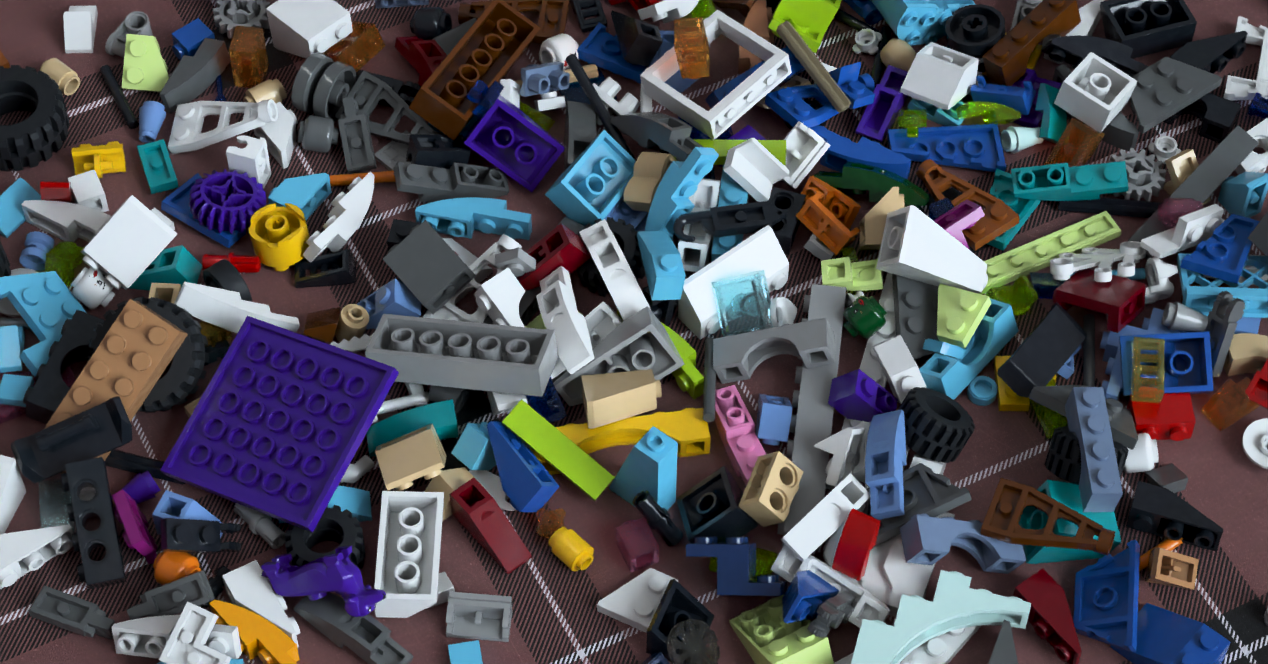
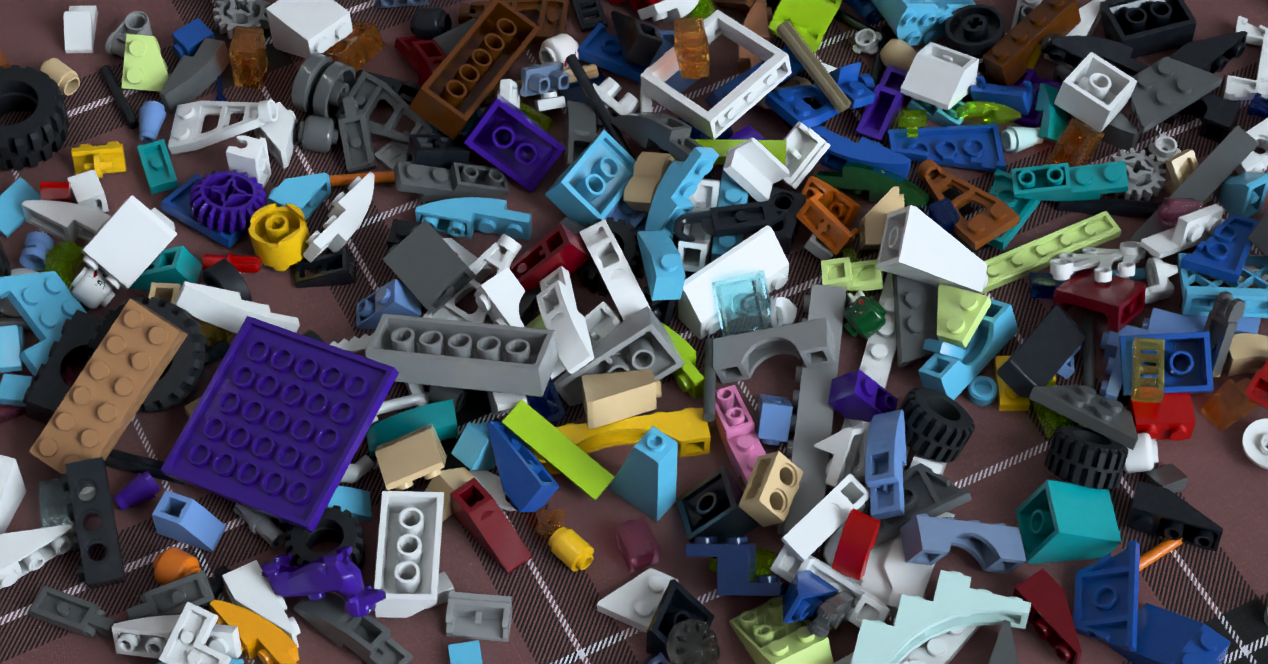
black piece [11,396,132,483] -> none
magenta plate [112,489,158,564] -> none
black hinge [161,518,241,554] -> none
tan brick [244,78,287,104] -> none
reddish brown slope [303,307,341,343] -> none
tan brick [335,304,369,342] -> none
clear blue tile [466,80,504,119] -> none
light grey plate [495,247,536,277] -> none
black pin [632,490,683,547] -> none
white slope [873,335,927,404] -> none
magenta slope [934,199,985,249] -> none
reddish brown plate [981,478,1115,556] -> none
clear neon green bracket [986,275,1038,316] -> none
sand blue arch [1065,387,1123,512] -> none
medium nougat slope [1146,547,1199,590] -> none
light grey cone [1162,301,1208,332] -> none

